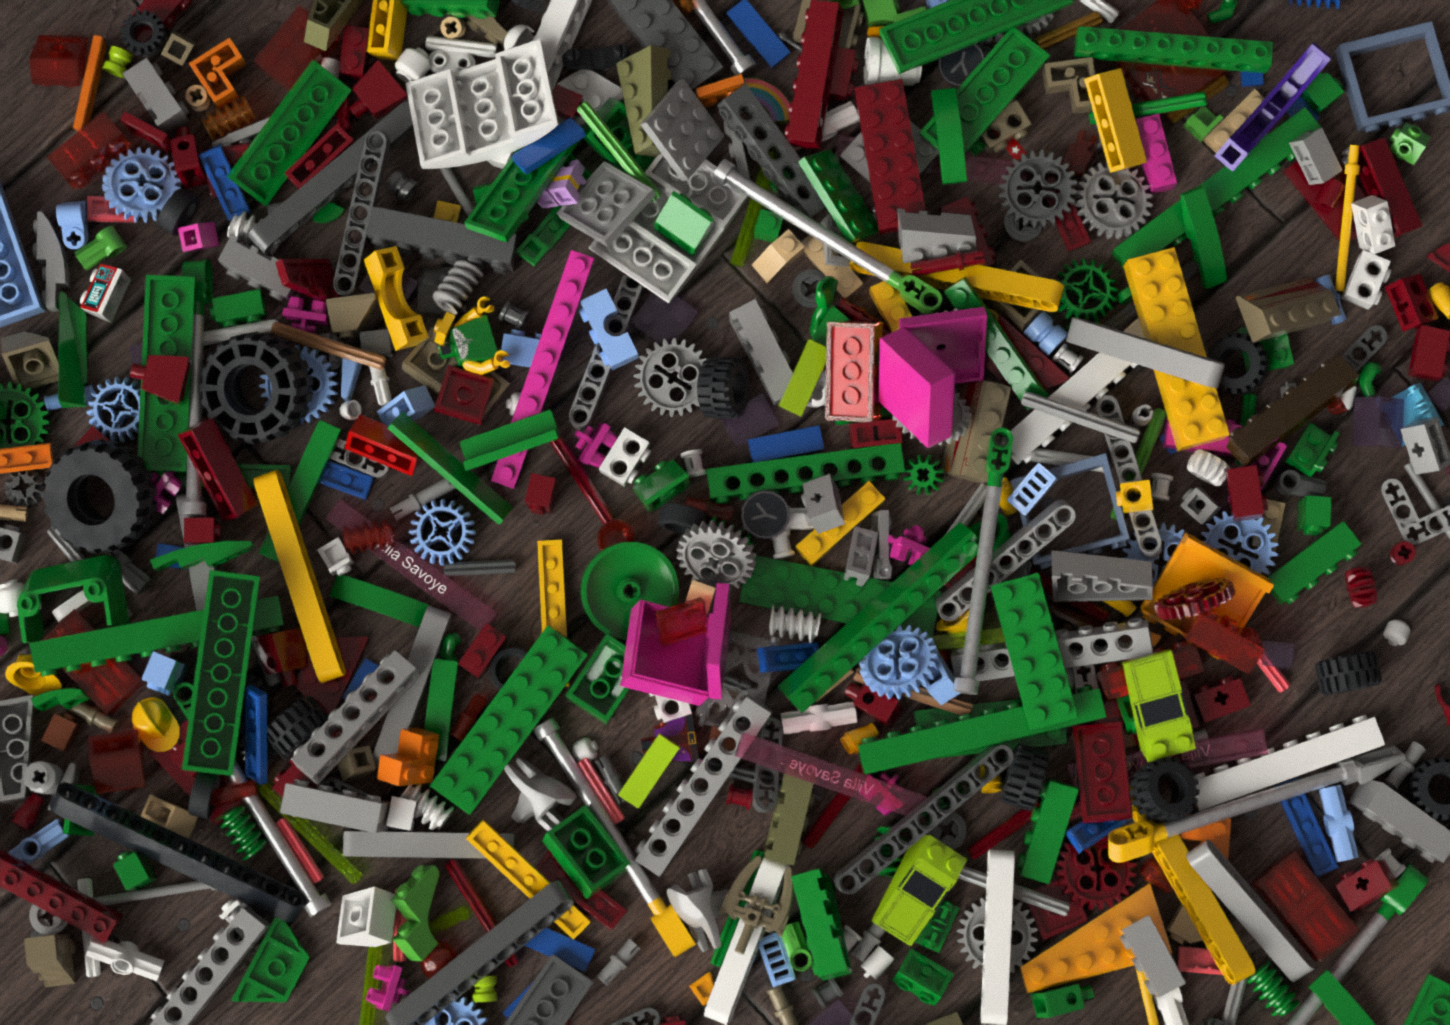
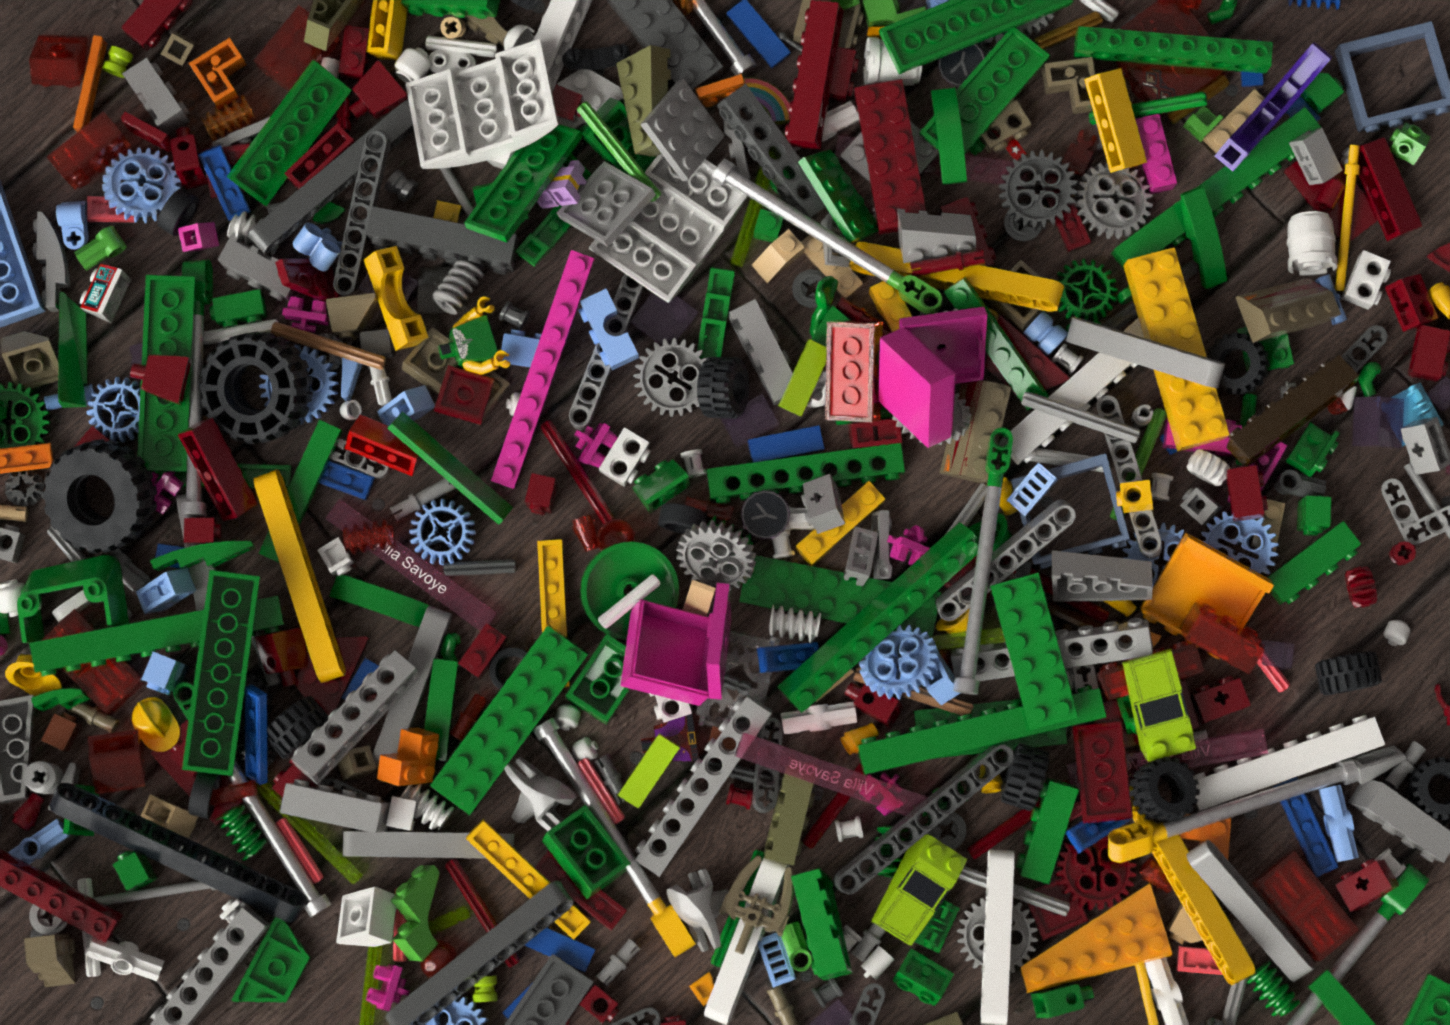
black tyre [120,10,167,57] -> none
tan bush [185,85,211,112] -> none
yellow plate [433,312,455,345] -> none
green panel [459,410,561,471] -> none
blue tile [512,117,586,175] -> none
slope [654,191,714,257] -> none
clear red plate [656,597,707,647] -> none
green gear [904,454,945,495] -> none
light grey wedge [1119,915,1186,998] -> none
dark red gear [1154,578,1235,620] -> none
white brick [1351,195,1395,254] -> none
none -> light blue brick [136,568,196,614]
none -> light blue piece [292,223,342,271]
none -> white piece [555,704,581,731]
none -> clear red cone [572,514,599,552]
none -> dark red brick [579,984,619,1023]
none -> white axle [598,575,660,629]
none -> green slope [697,267,735,359]
none -> white bush [835,816,863,842]
none -> white piece [1286,211,1337,276]

